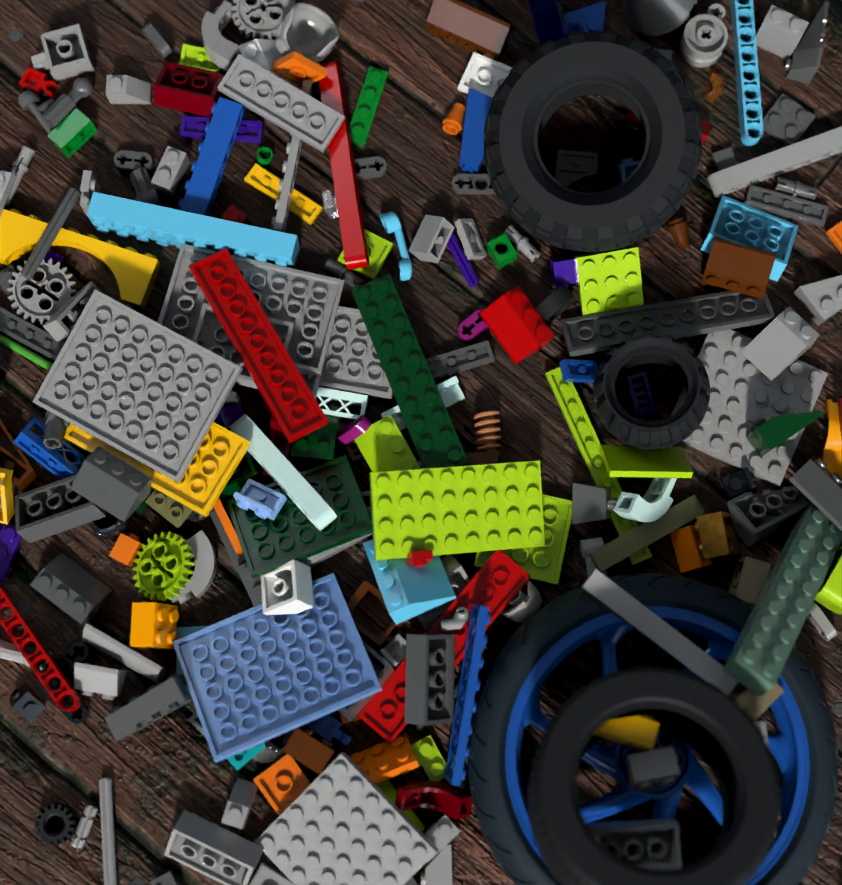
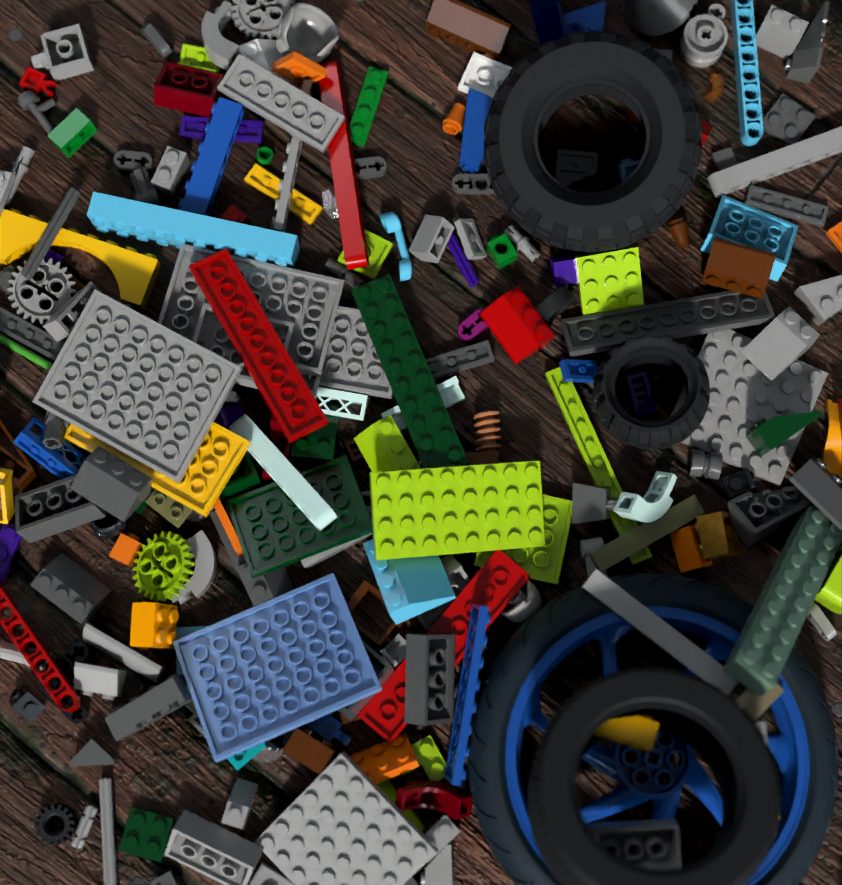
dark grey piece [42,77,93,128] -> none
light grey plate [80,170,101,216] -> none
light grey slope [106,75,151,104] -> none
light blue bracket [233,478,287,521] -> none
orange plate [253,754,311,816] -> none
white slope [261,560,314,615] -> none
magenta beam [337,415,371,445] -> none
red plate [405,550,433,568] -> none
light grey arm [440,607,469,631] -> none
lime tile [600,445,693,478] -> none
light grey brick [625,746,680,790] -> none
dark tan brick [728,556,772,607] -> none
dark grey pin [774,177,818,200] -> none
none -> dark grey slope [70,738,118,766]
none -> dark green plate [118,806,175,862]
none -> dark grey wheel [687,449,723,480]

